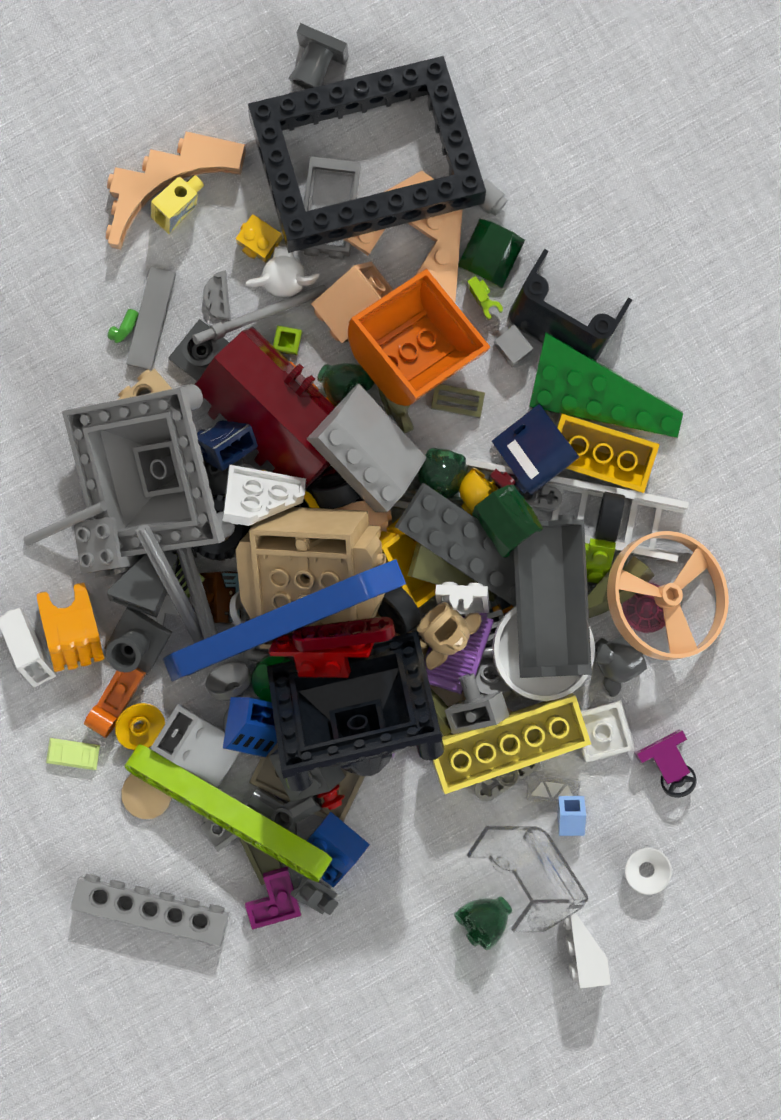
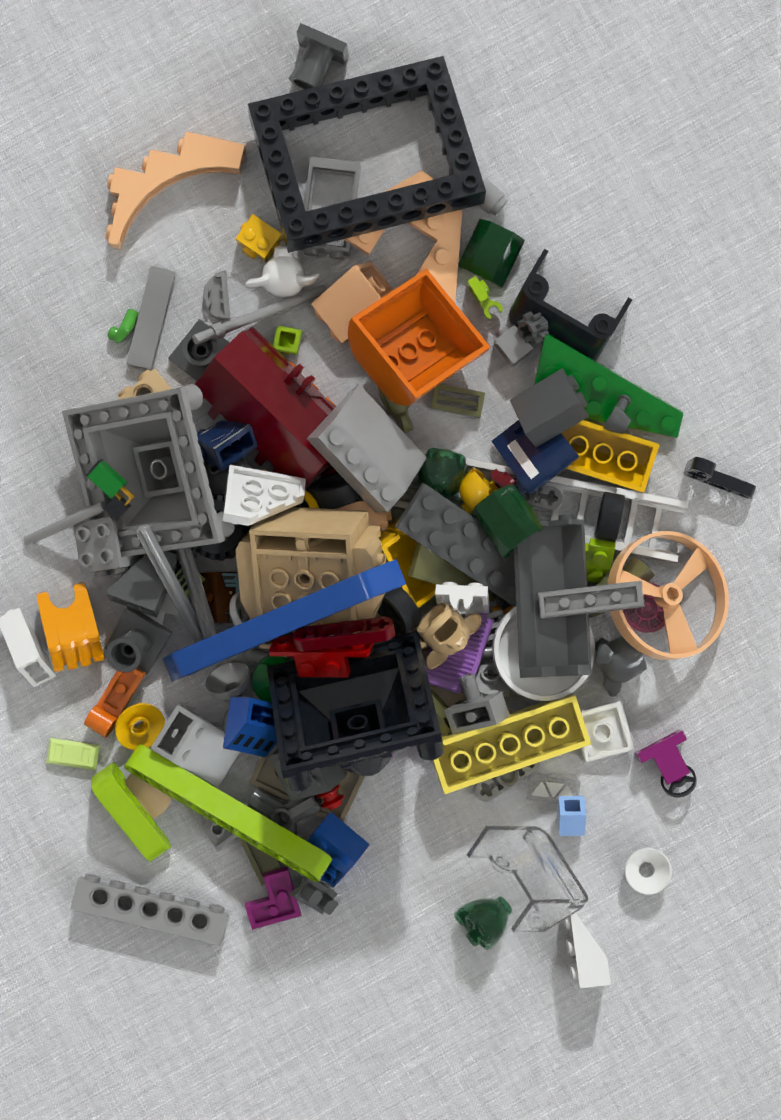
light yellow torso [151,175,204,234] -> none
clear green piece [317,363,374,407] -> none
none -> piece [86,459,135,521]
none -> lime beam [91,762,172,862]
none -> dark grey brick [510,369,589,448]
none -> dark grey gear [517,311,549,344]
none -> light grey tile [538,581,645,619]
none -> dark grey bar [603,394,631,434]
none -> black beam [683,457,756,499]

